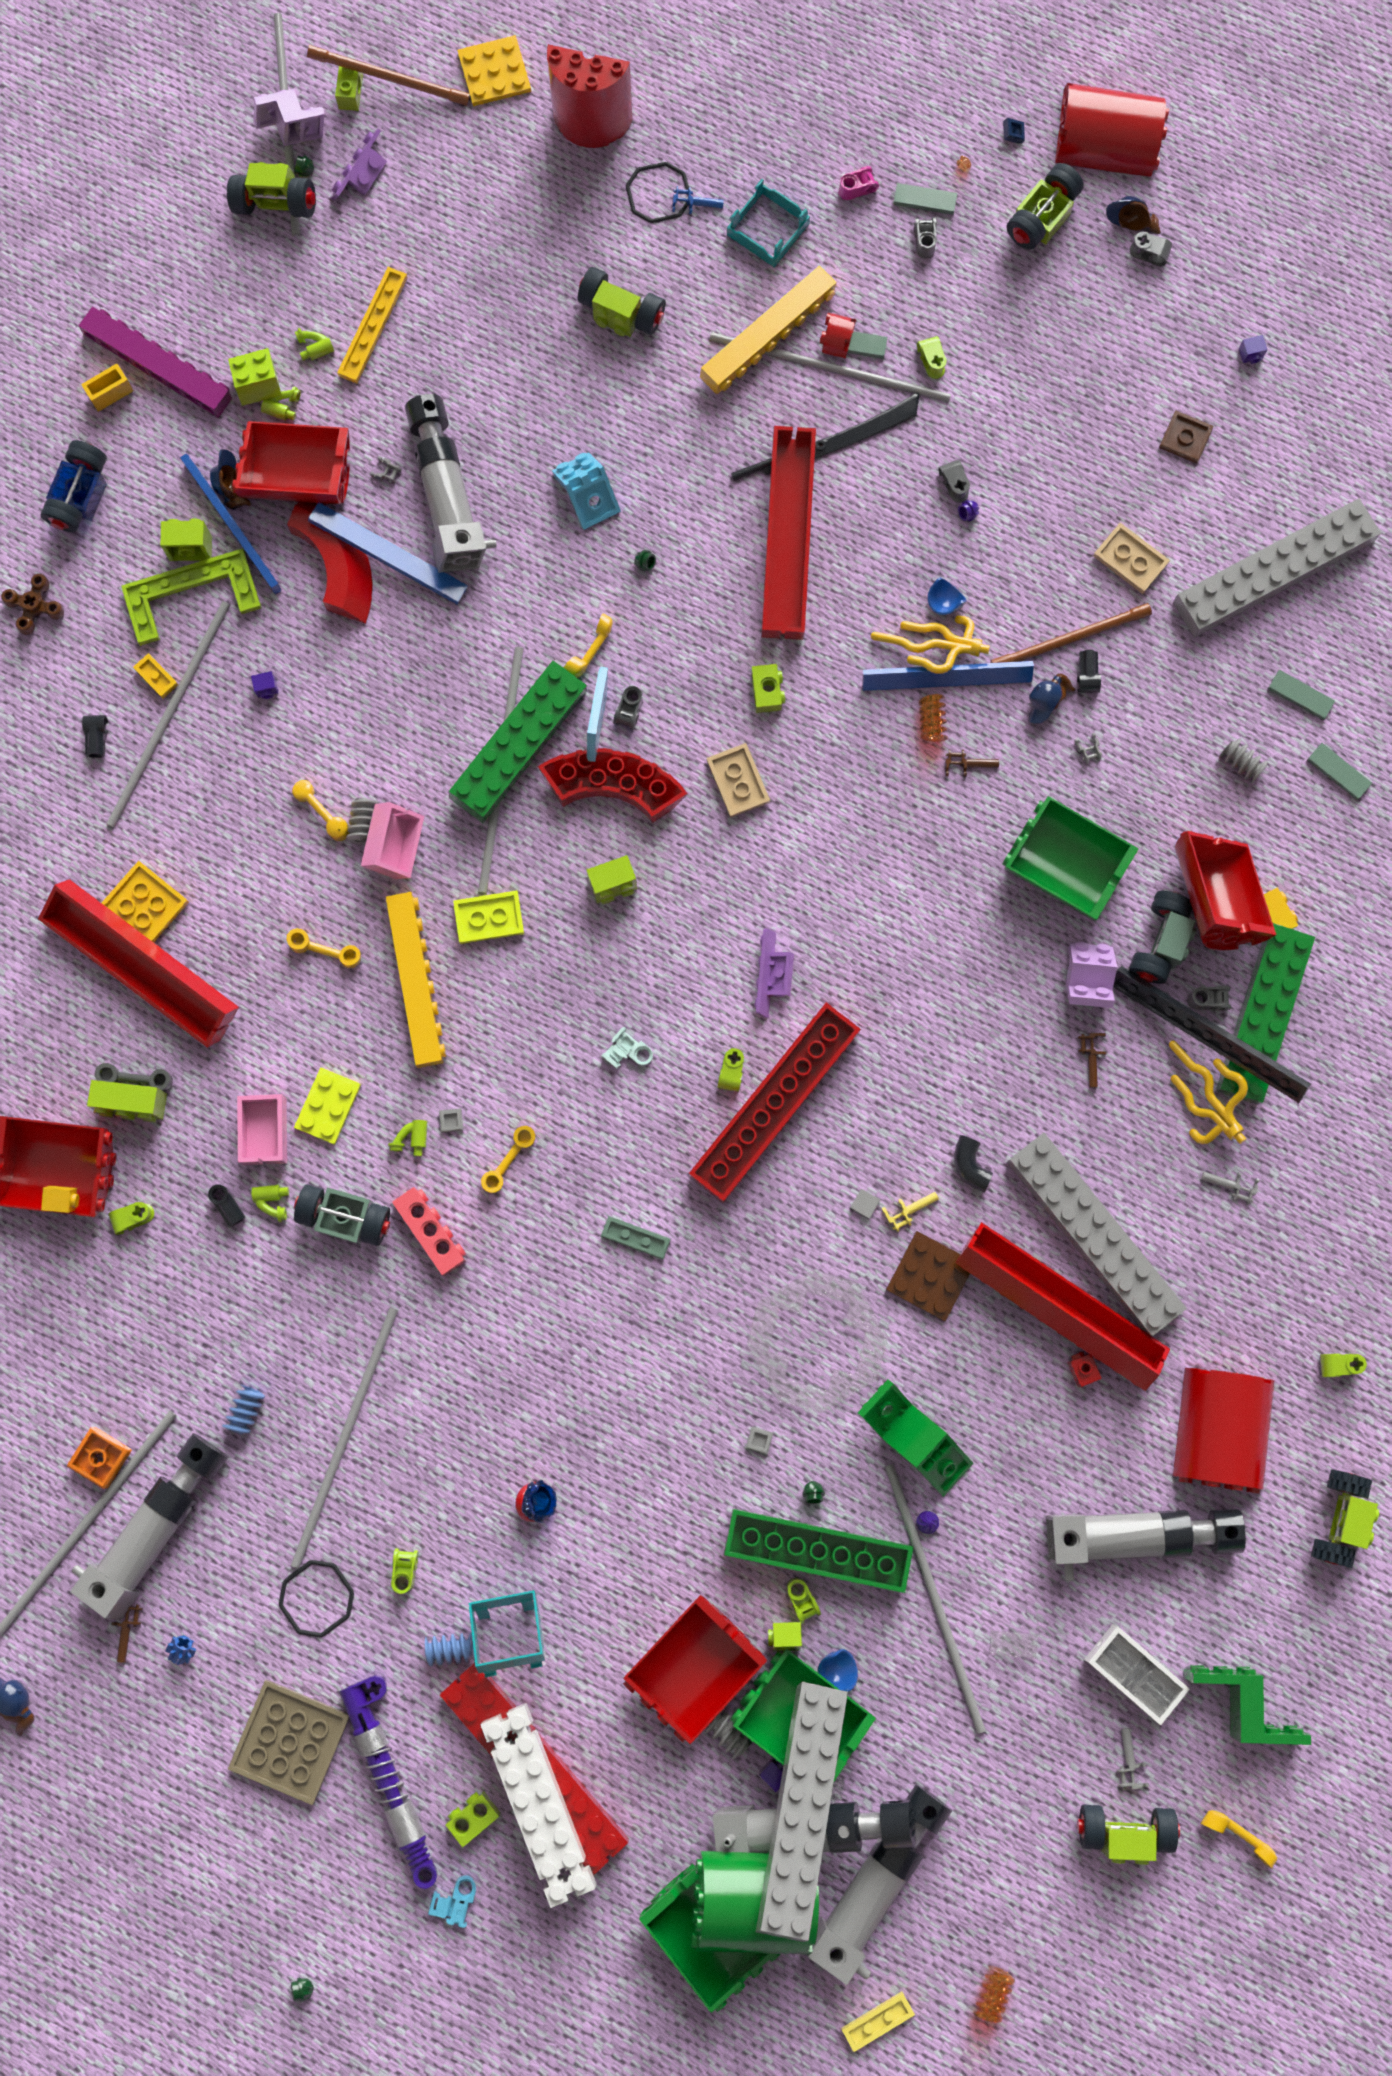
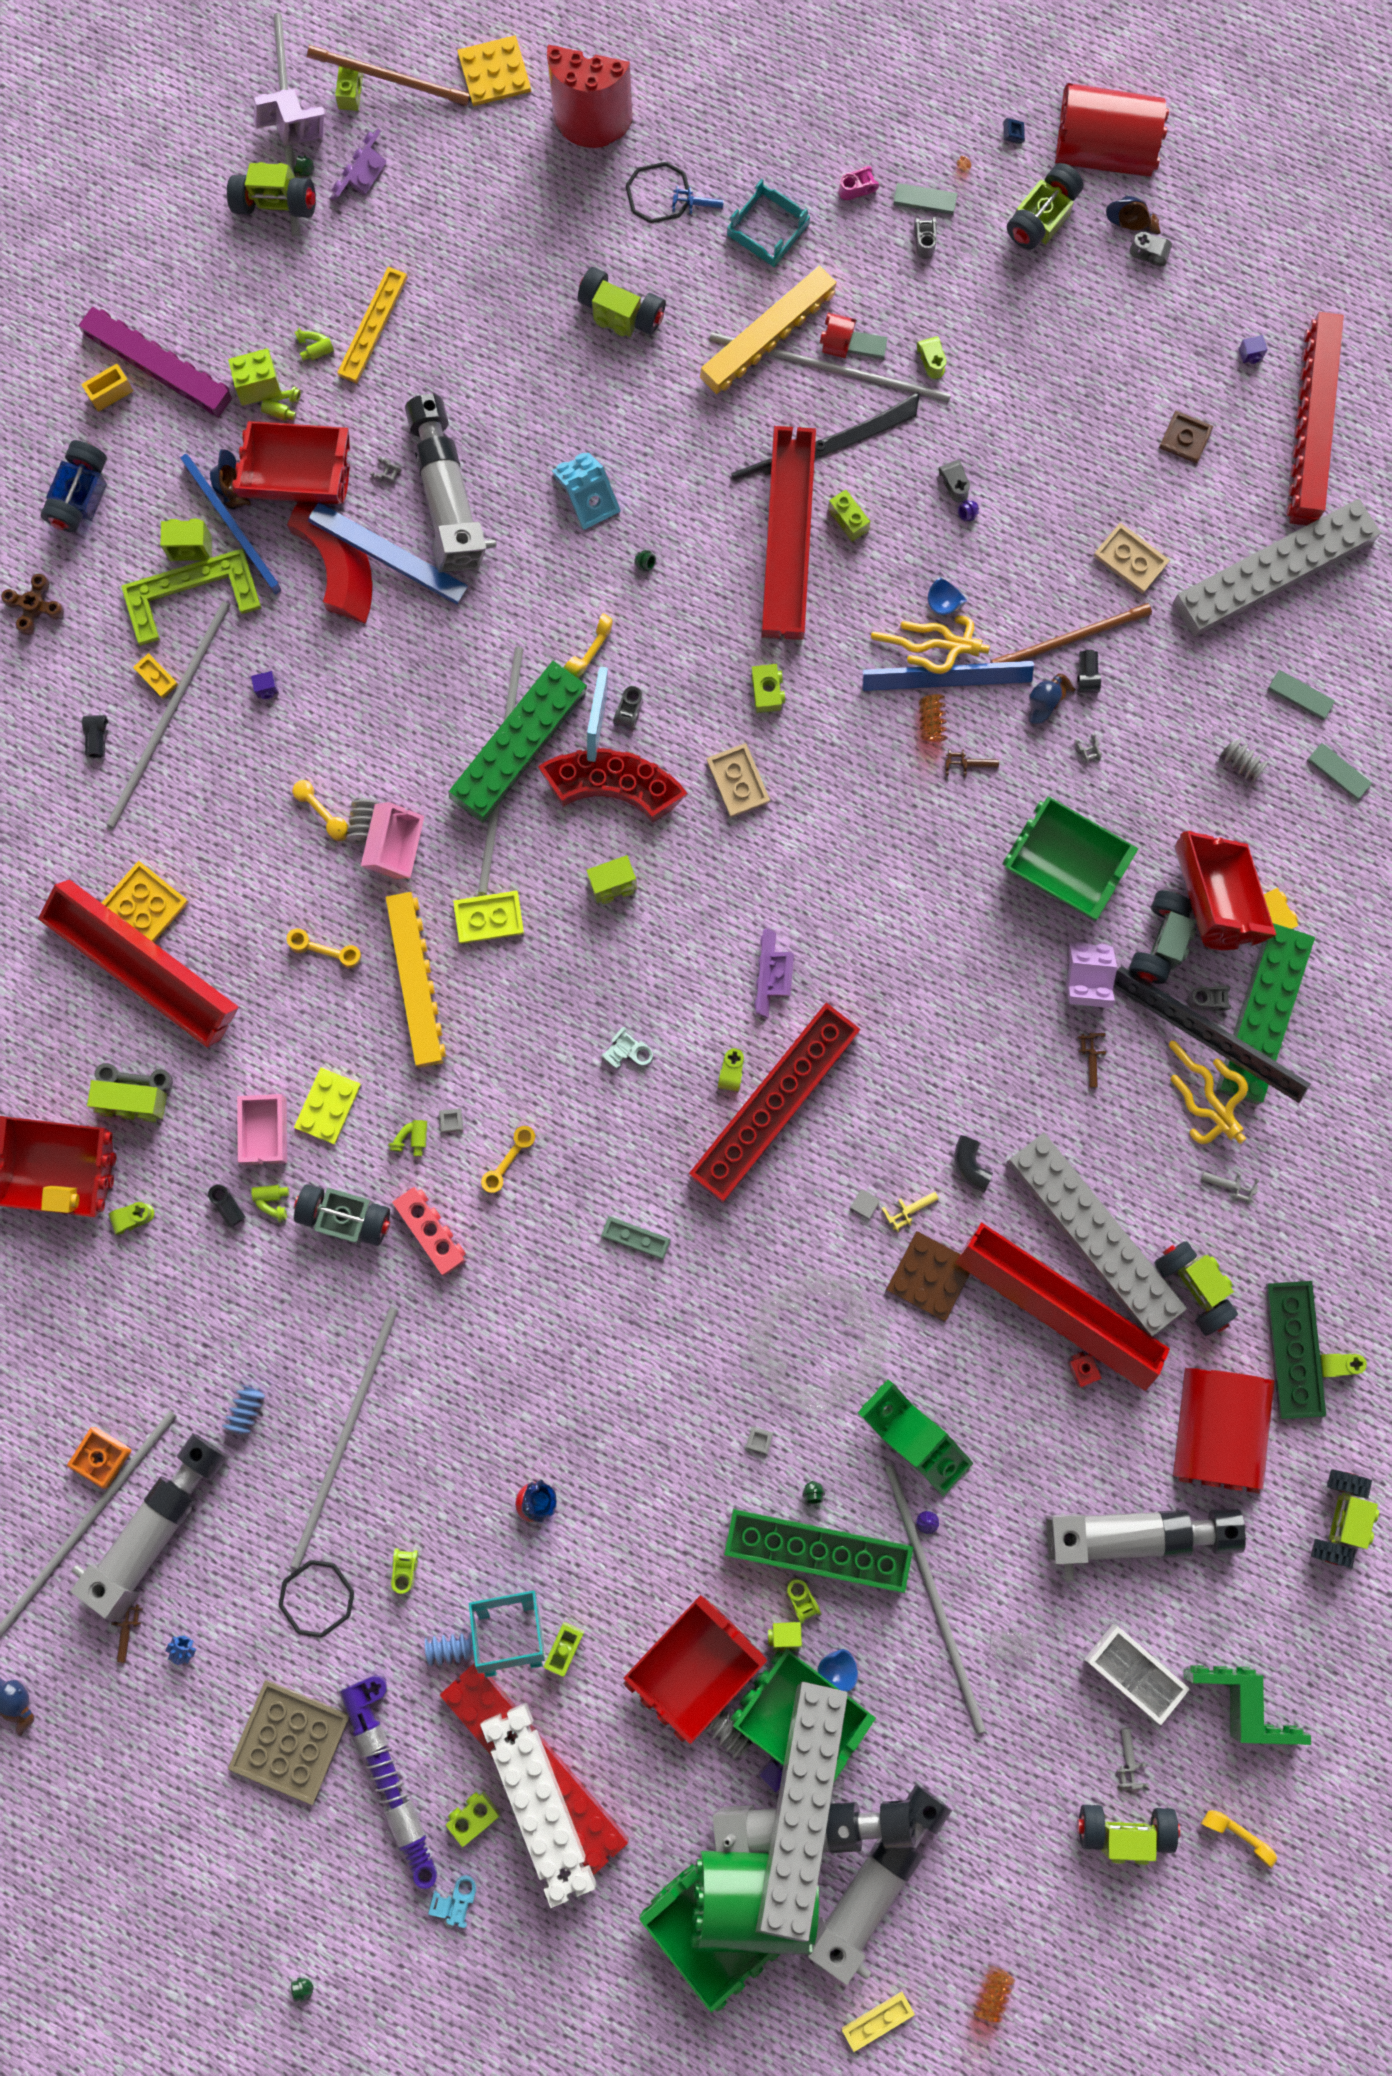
none -> lime brick [543,1622,585,1677]
none -> lime brick [828,489,871,542]
none -> brick [1154,1241,1238,1336]
none -> dark green plate [1266,1281,1326,1419]
none -> piece [1287,311,1344,526]

